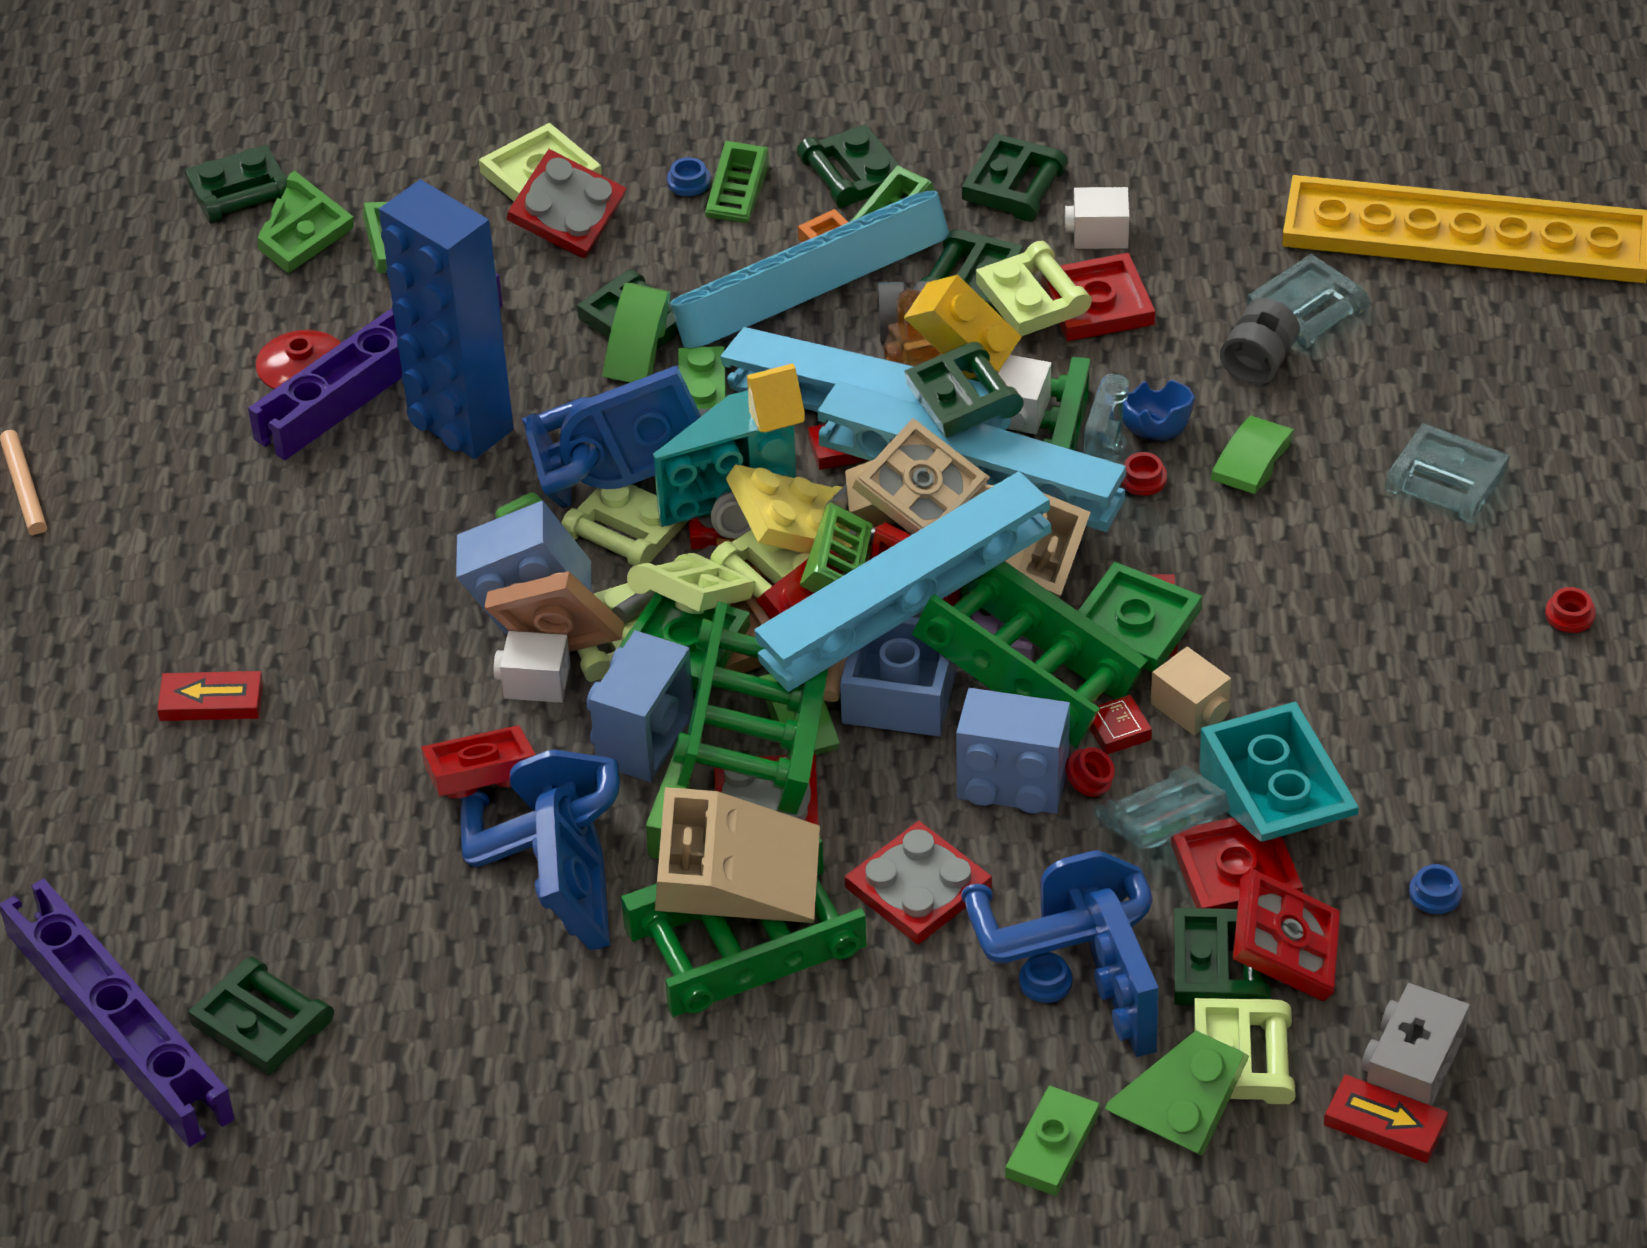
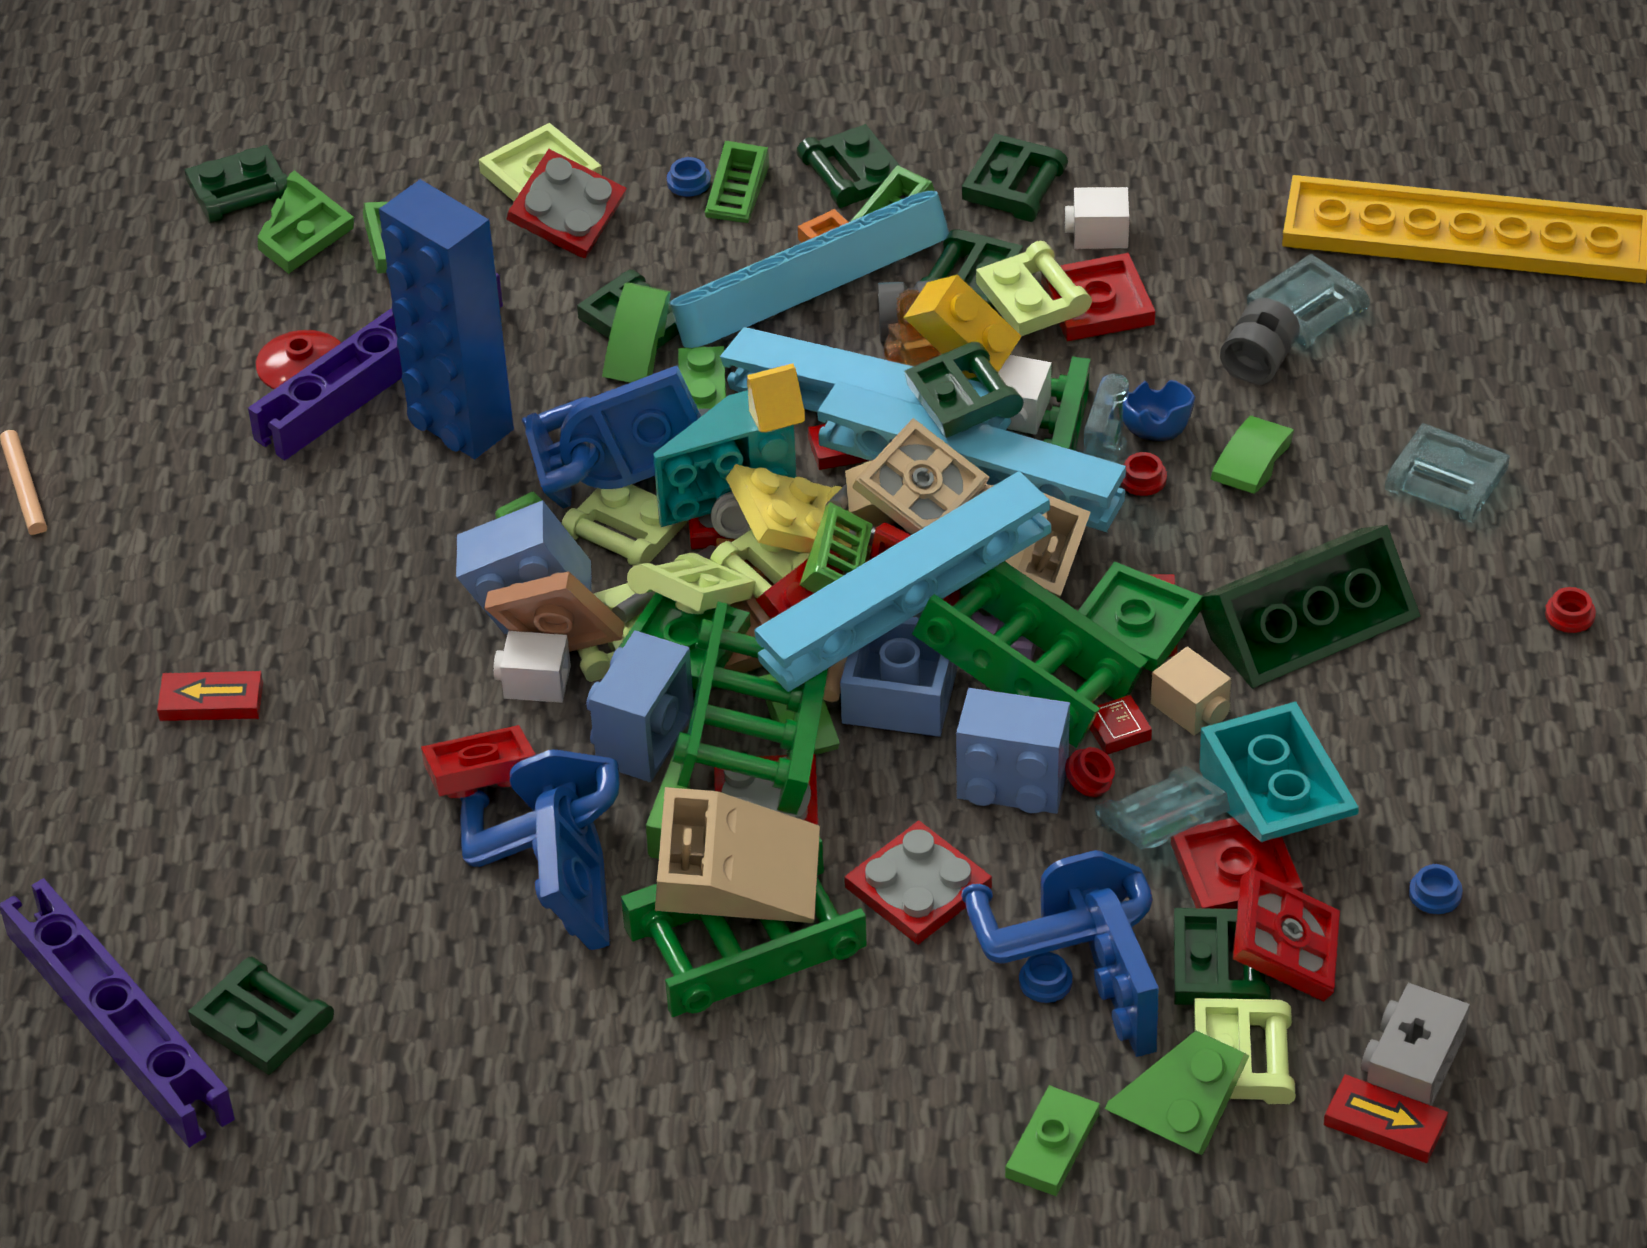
none -> dark green slope [1200,525,1421,688]

